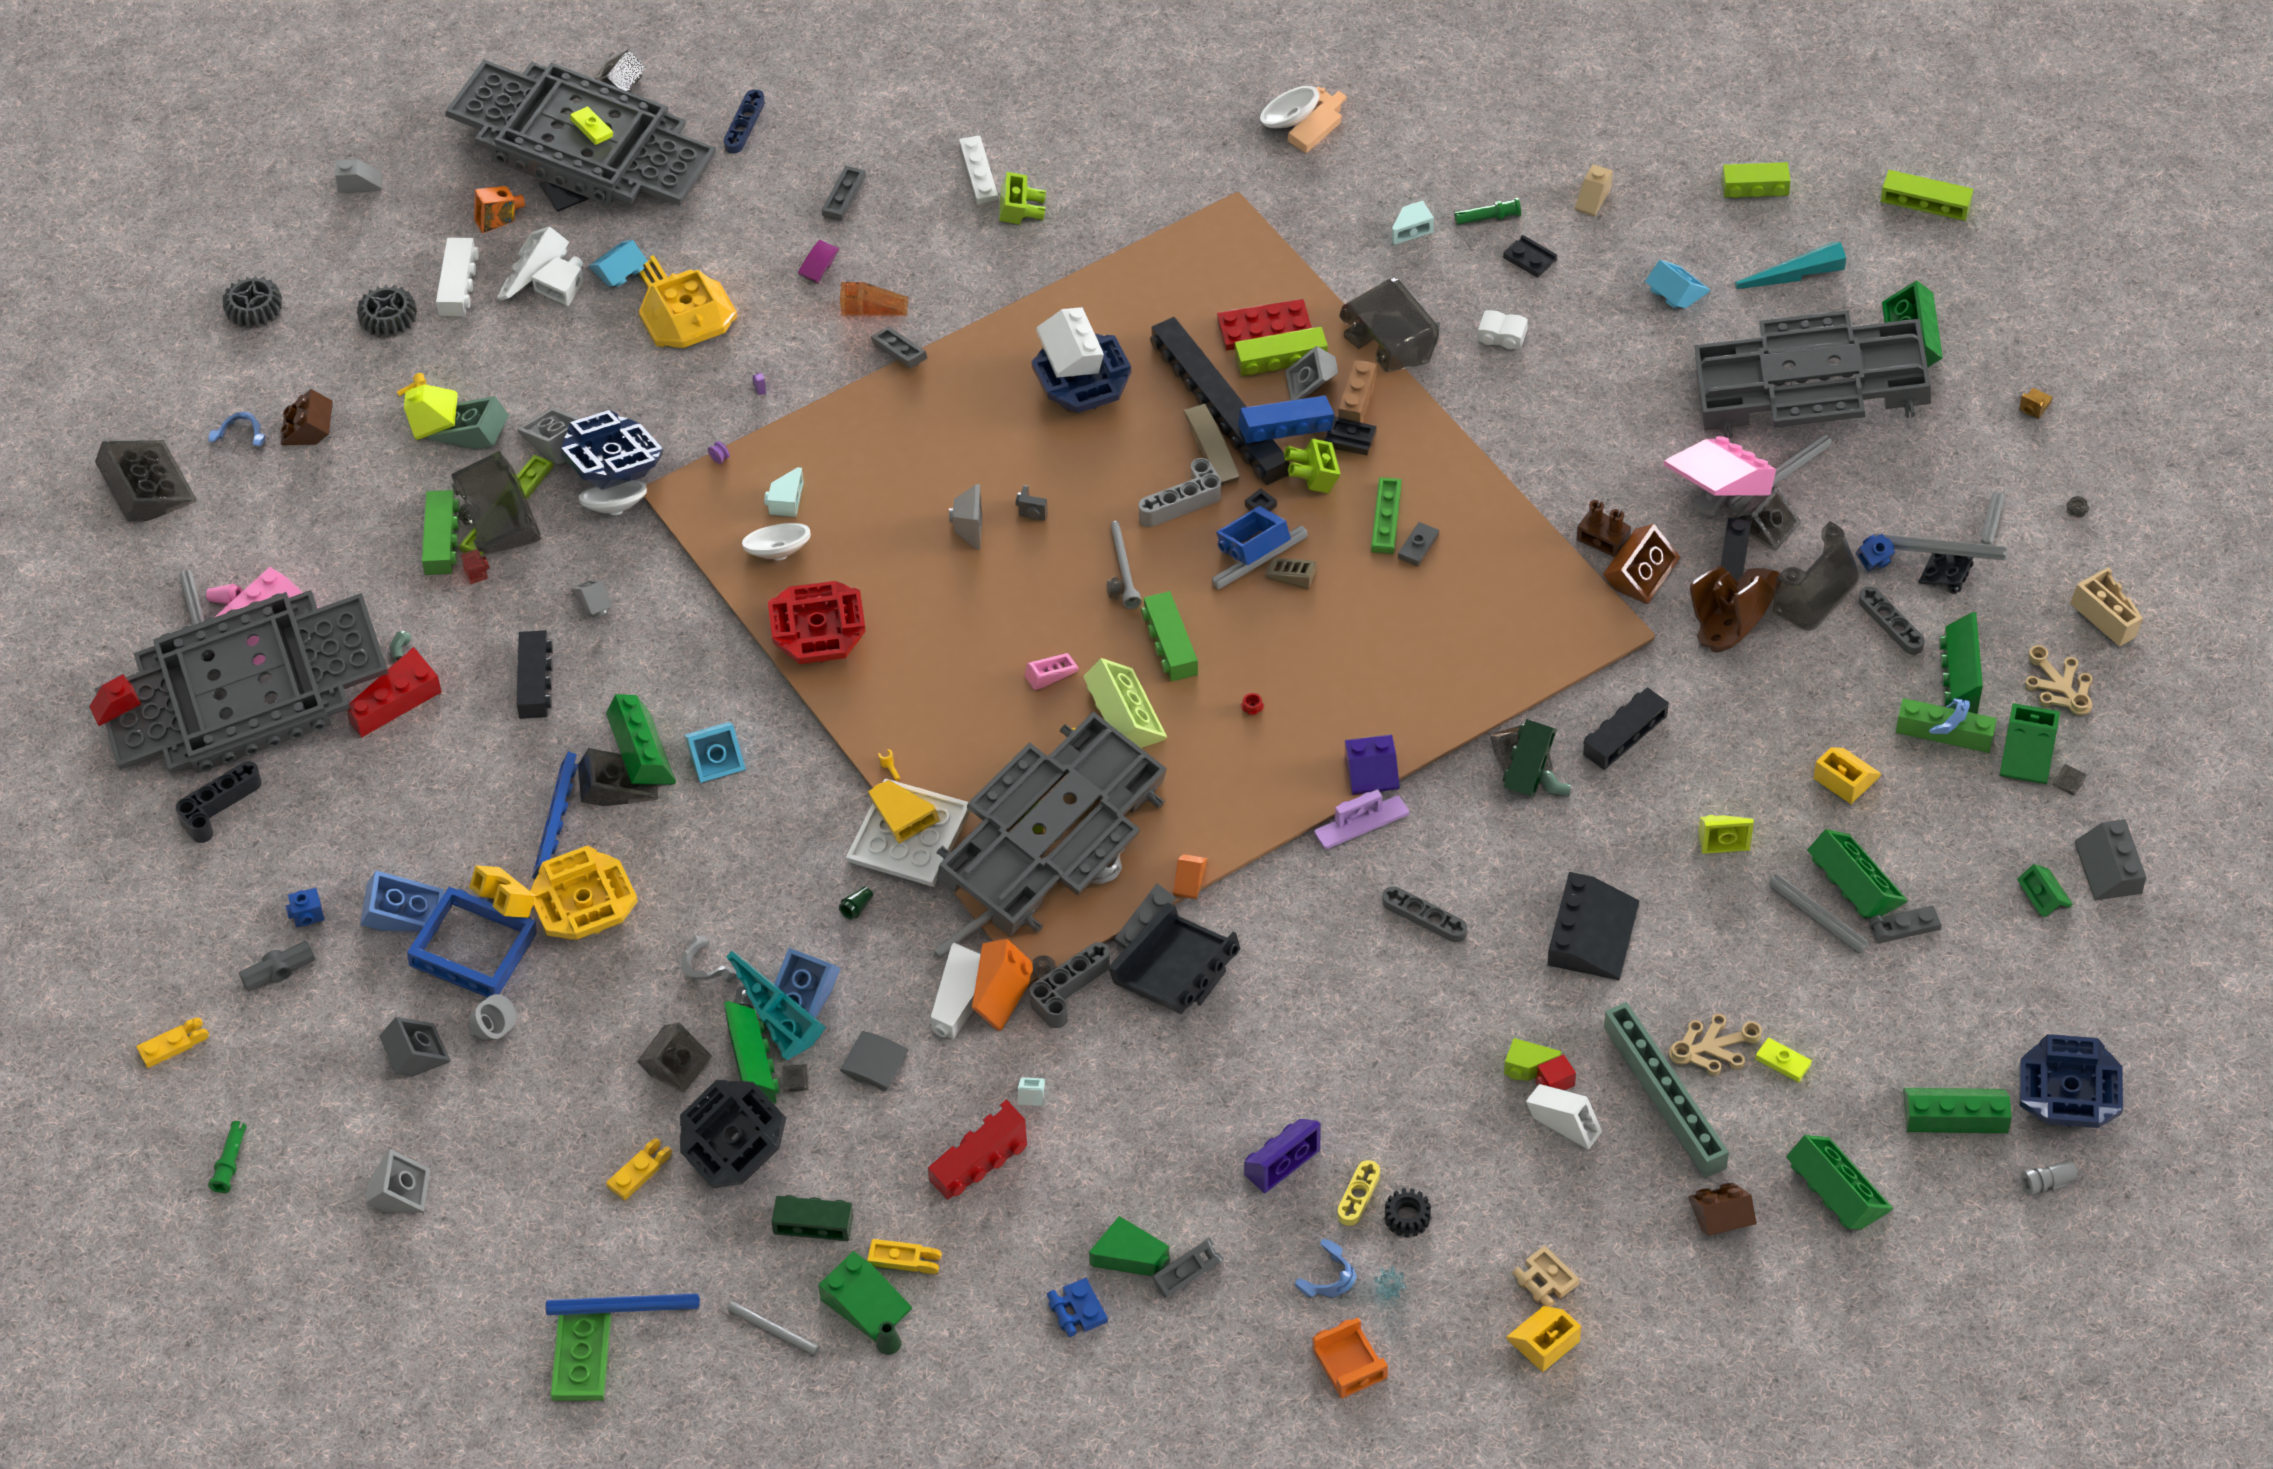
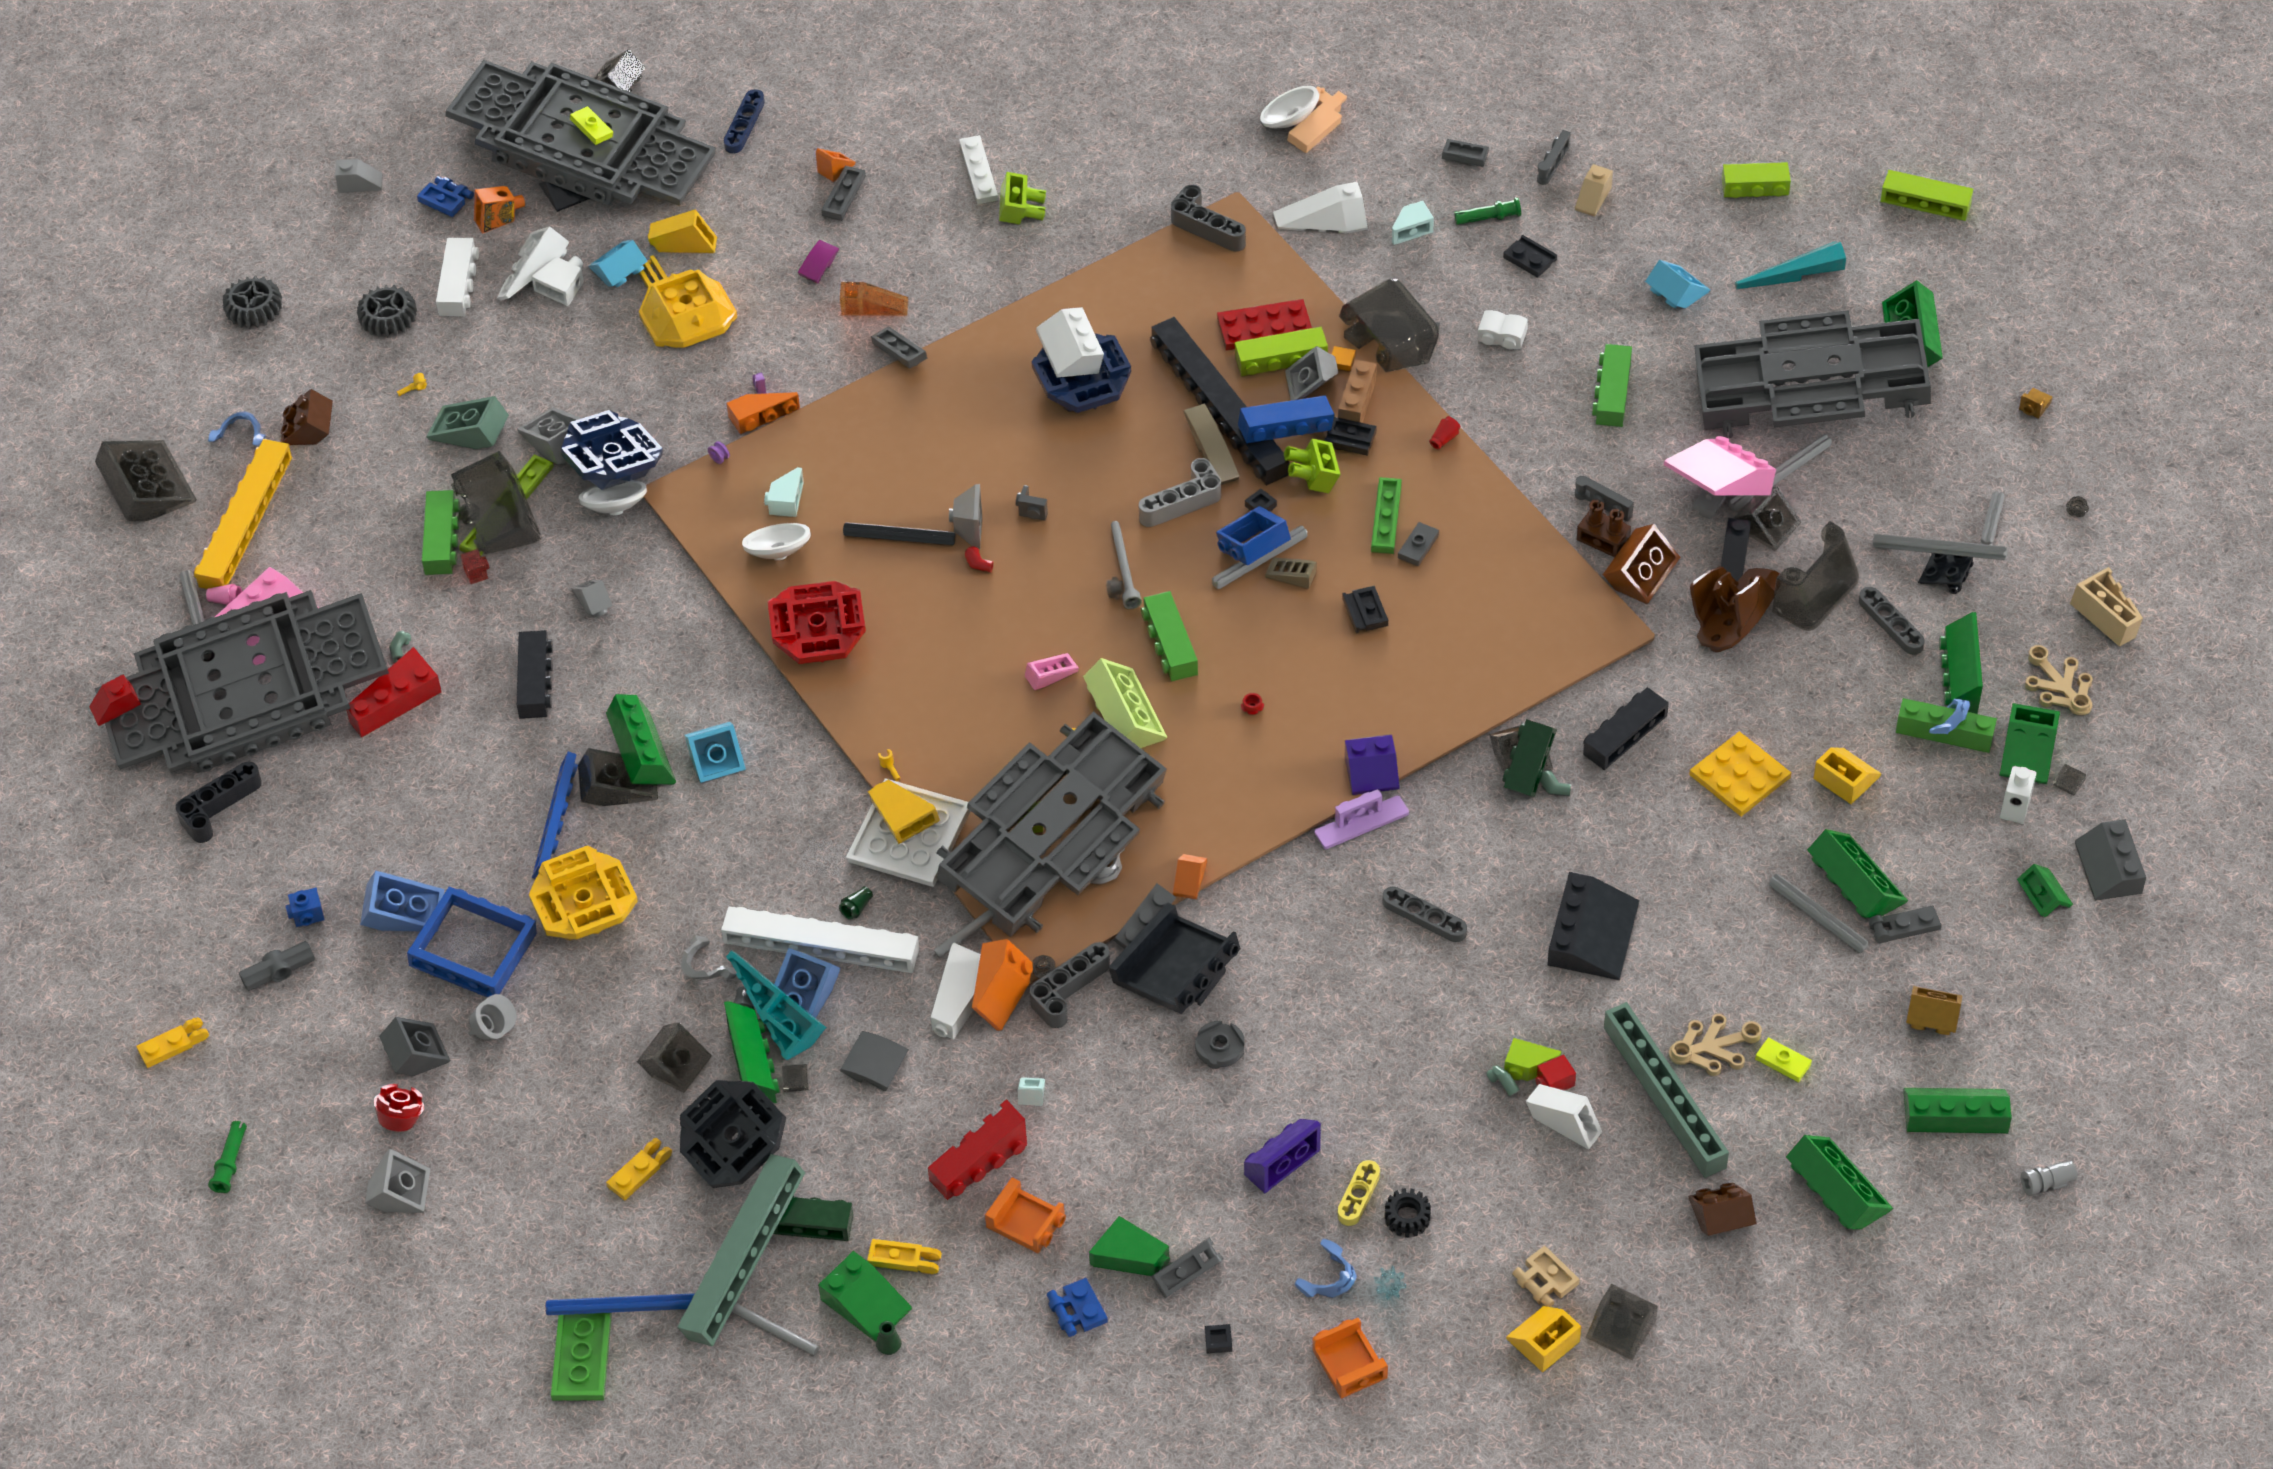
neon yellow slope [404,384,458,440] -> none
yellow arch [469,865,535,918] -> none
neon yellow slope [1698,815,1754,854] -> none
blue brick [1855,533,1895,572] -> none
dark blue piece [2019,1034,2123,1128] -> none
none -> yellow brick [194,439,292,589]
none -> red cone [374,1084,424,1132]
none -> blue plate [417,176,474,217]
none -> yellow slope [648,209,717,253]
none -> sand green brick [677,1154,805,1346]
none -> white brick [721,906,919,973]
none -> orange slope [726,392,800,434]
none -> orange slope [816,148,856,182]
none -> black axle [843,522,956,545]
none -> red arm [965,546,994,573]
none -> orange panel [985,1177,1066,1253]
none -> dark grey beam [1171,184,1246,252]
none -> dark grey plate [1195,1021,1245,1069]
none -> black plate [1204,1324,1233,1354]
none -> white wedge [1273,182,1368,234]
none -> light orange tile [1331,346,1356,371]
none -> black plate [1342,585,1389,633]
none -> red cone [1429,416,1461,450]
none -> dark grey plate [1442,139,1489,167]
none -> sand green arm [1487,1065,1520,1096]
none -> dark grey plate [1537,130,1571,185]
none -> dark grey plate [1575,476,1634,522]
none -> clear smoke slope [1586,1284,1658,1360]
none -> bright green brick [1592,344,1632,427]
none -> yellow plate [1689,731,1791,817]
none -> pearl gold slope [1906,986,1962,1035]
none -> white torso [2000,766,2036,824]

